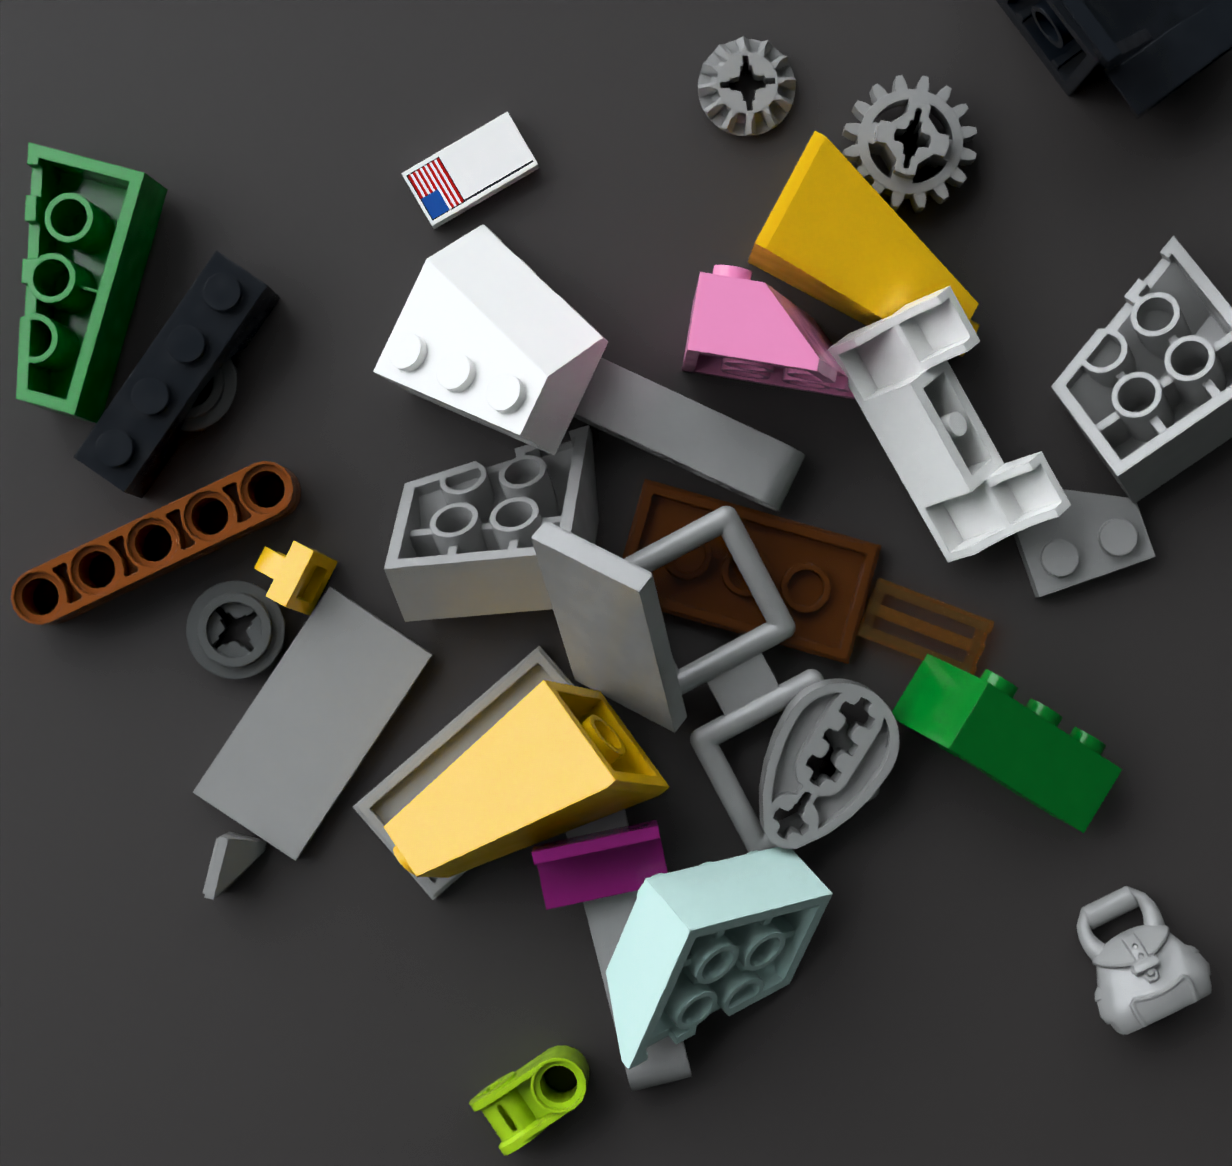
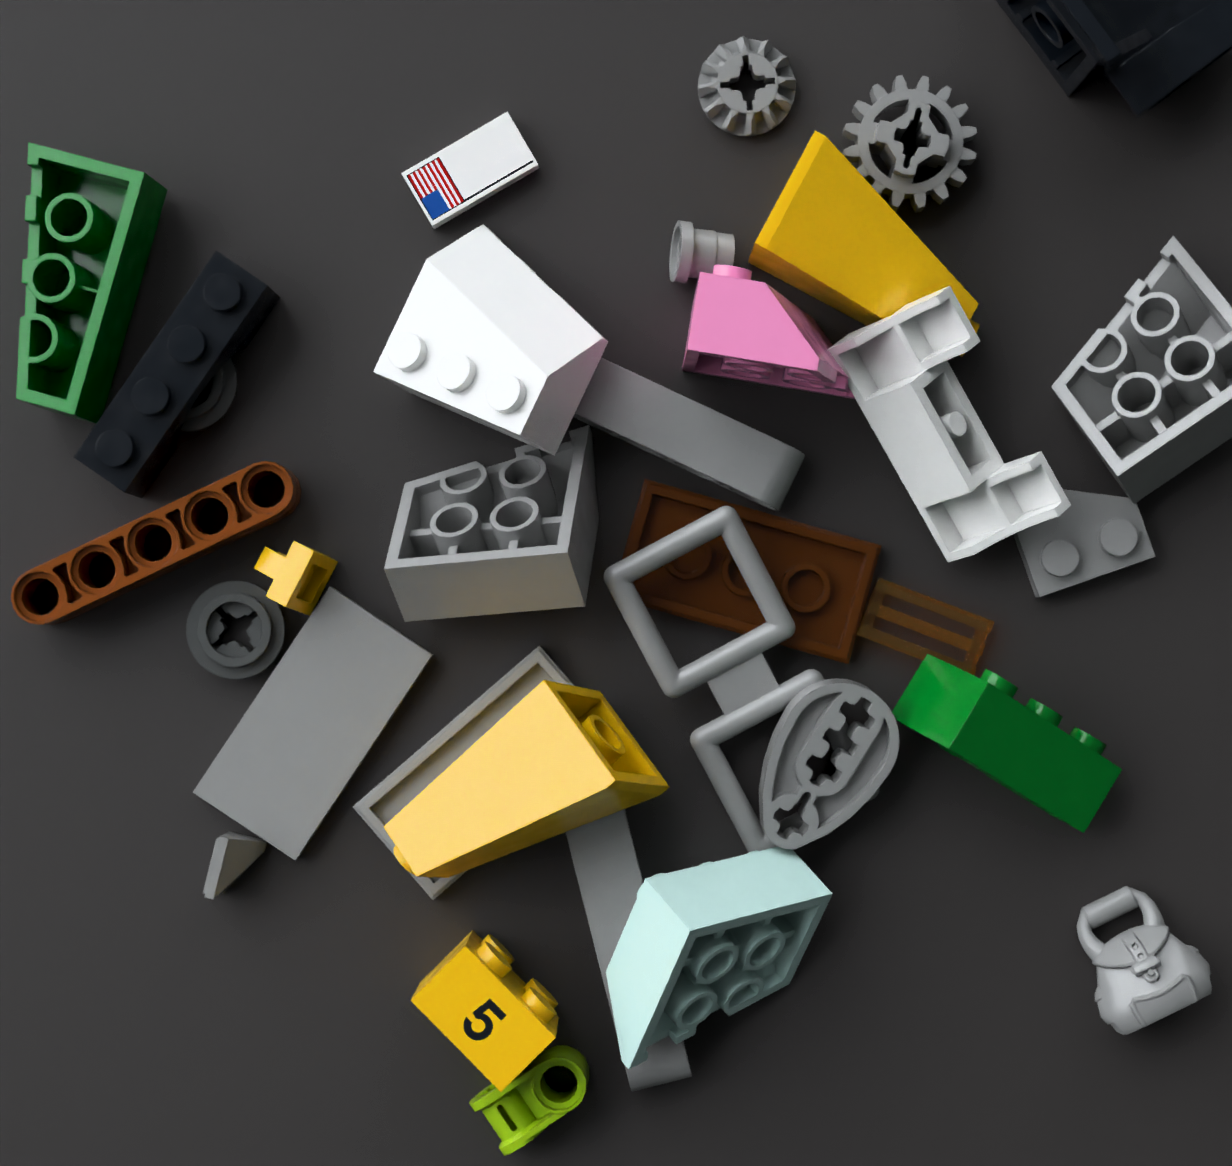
light grey tile [531,521,687,733] -> none
magenta panel [532,820,668,910] -> none
none -> yellow brick [410,930,559,1092]
none -> light grey piece [669,220,735,283]

